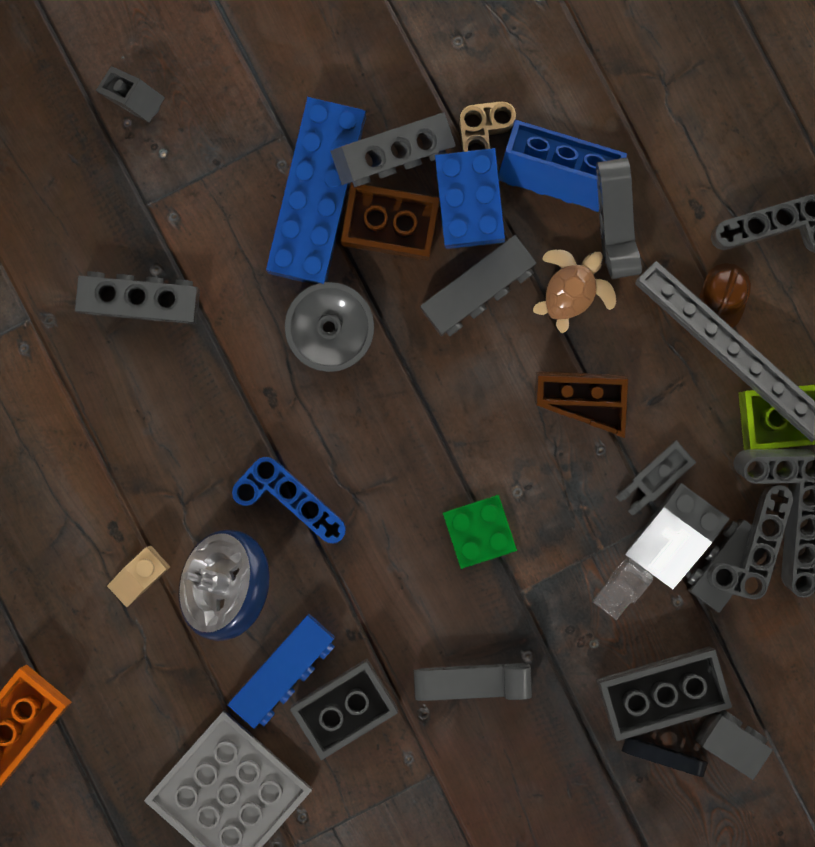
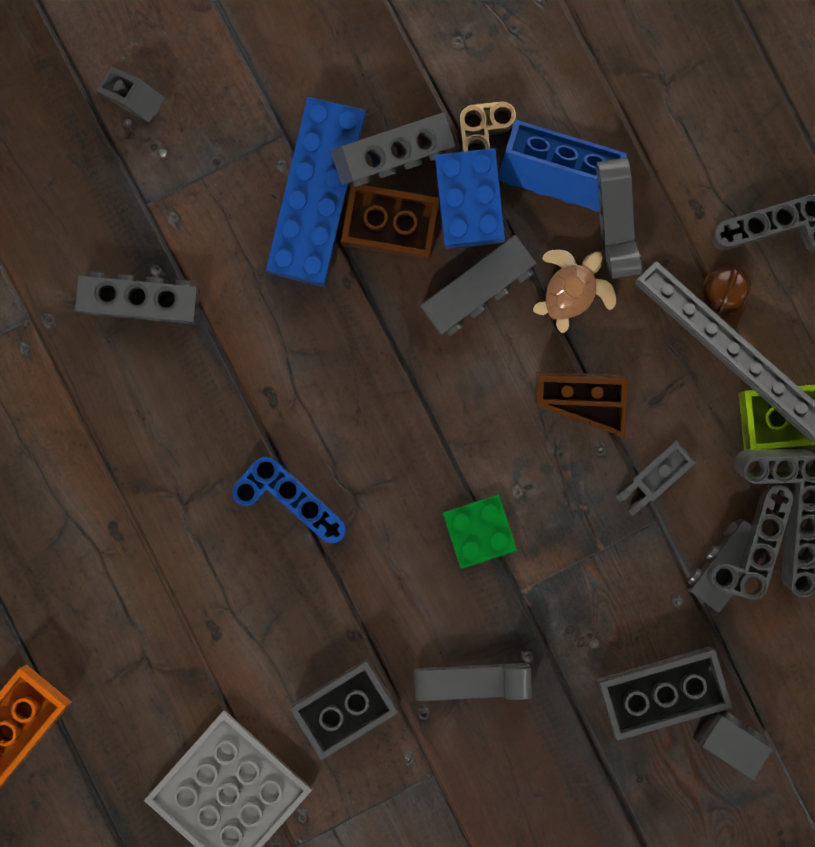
tan slope [107,546,171,607] -> none
flat silver wheel [179,530,270,641] -> none
blue brick [228,613,335,729] -> none
dark grey dish [285,282,374,372] -> none
clear brick [593,557,653,620] -> none
black beam [621,737,708,777] -> none
slope [625,483,730,589] -> none

